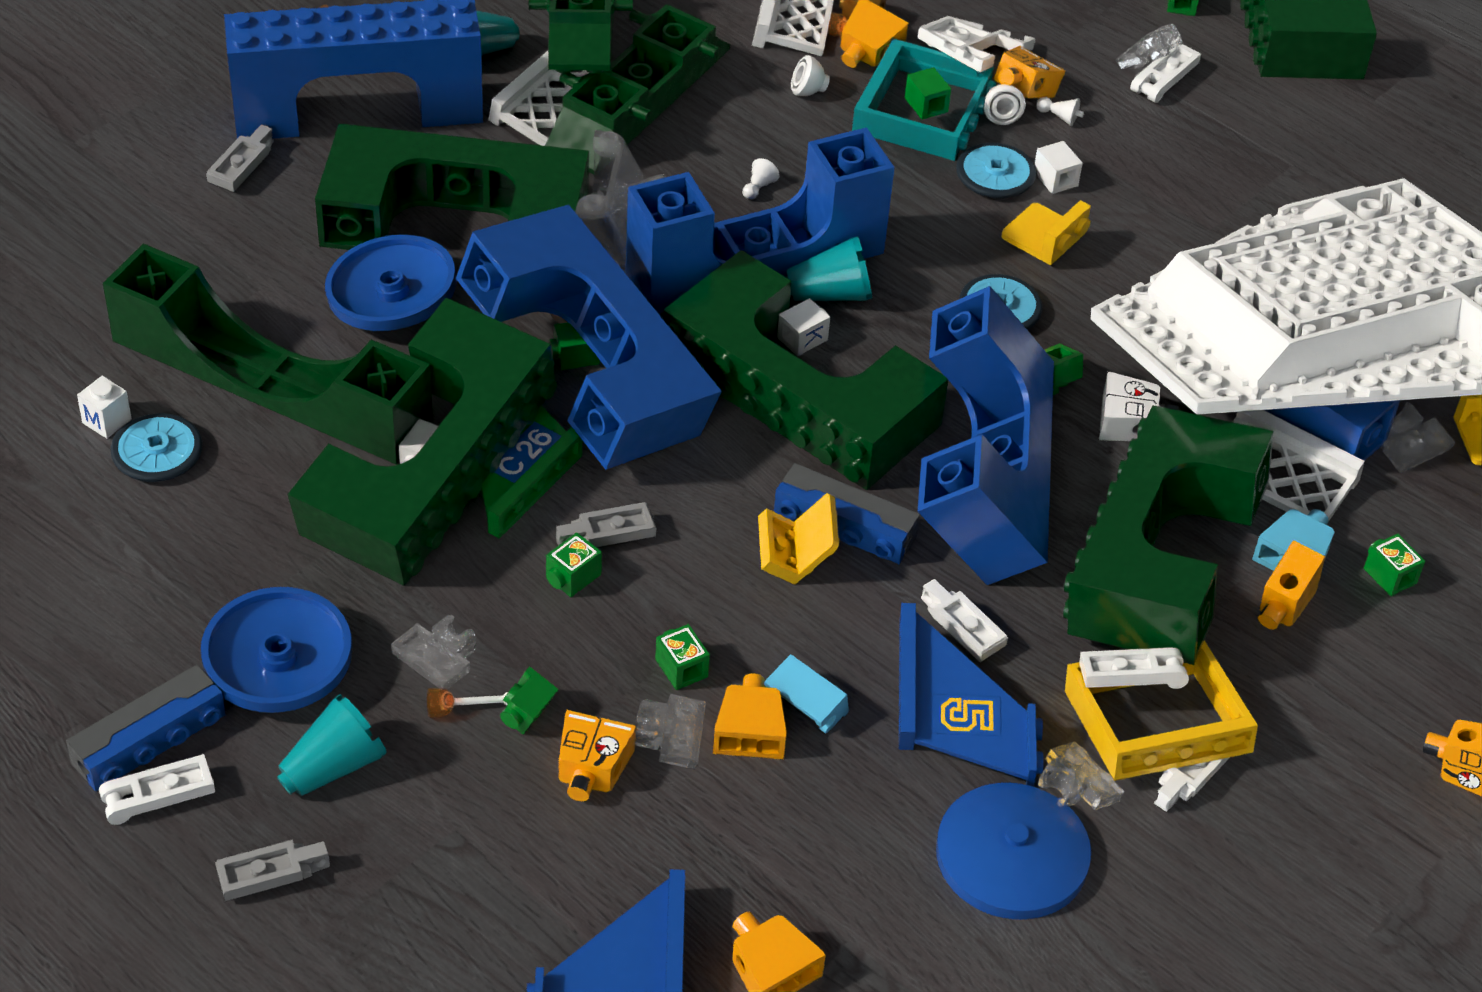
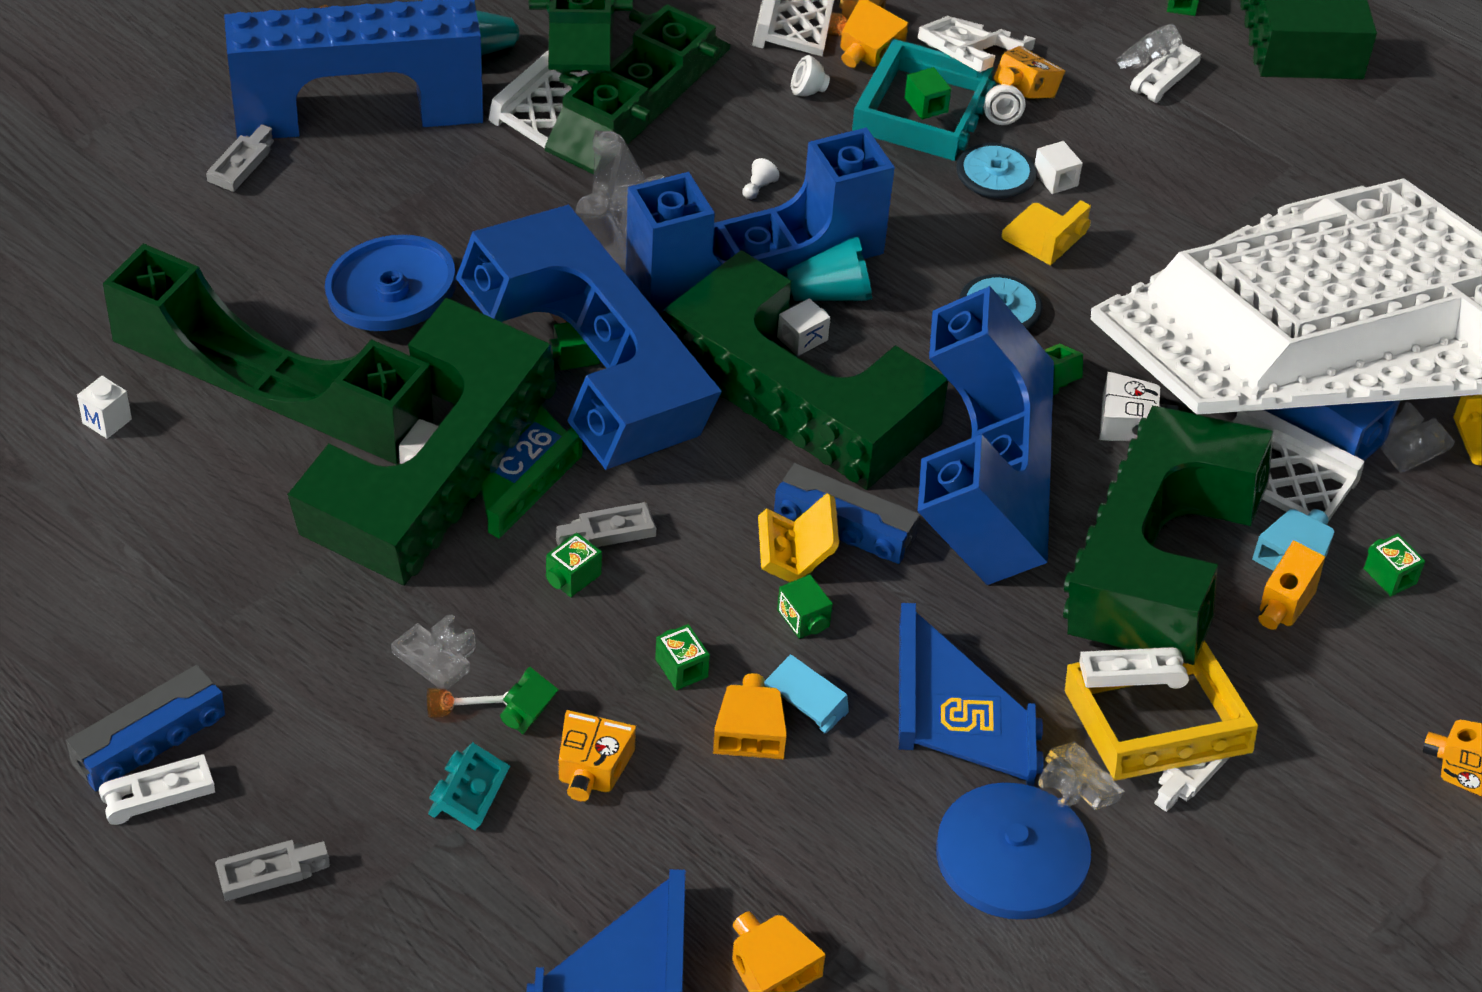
medium azure wheel [111,413,203,482] -> none
blue dish [201,587,352,713] -> none
teal cone [277,694,387,796] -> none
dark green arch [315,124,589,250] -> none
clear plate [635,694,706,770] -> none
white hinge [921,579,1008,662] -> none
white piece [1036,97,1084,127] -> none
none -> teal bracket [428,742,510,831]
none -> green brick [777,574,833,639]

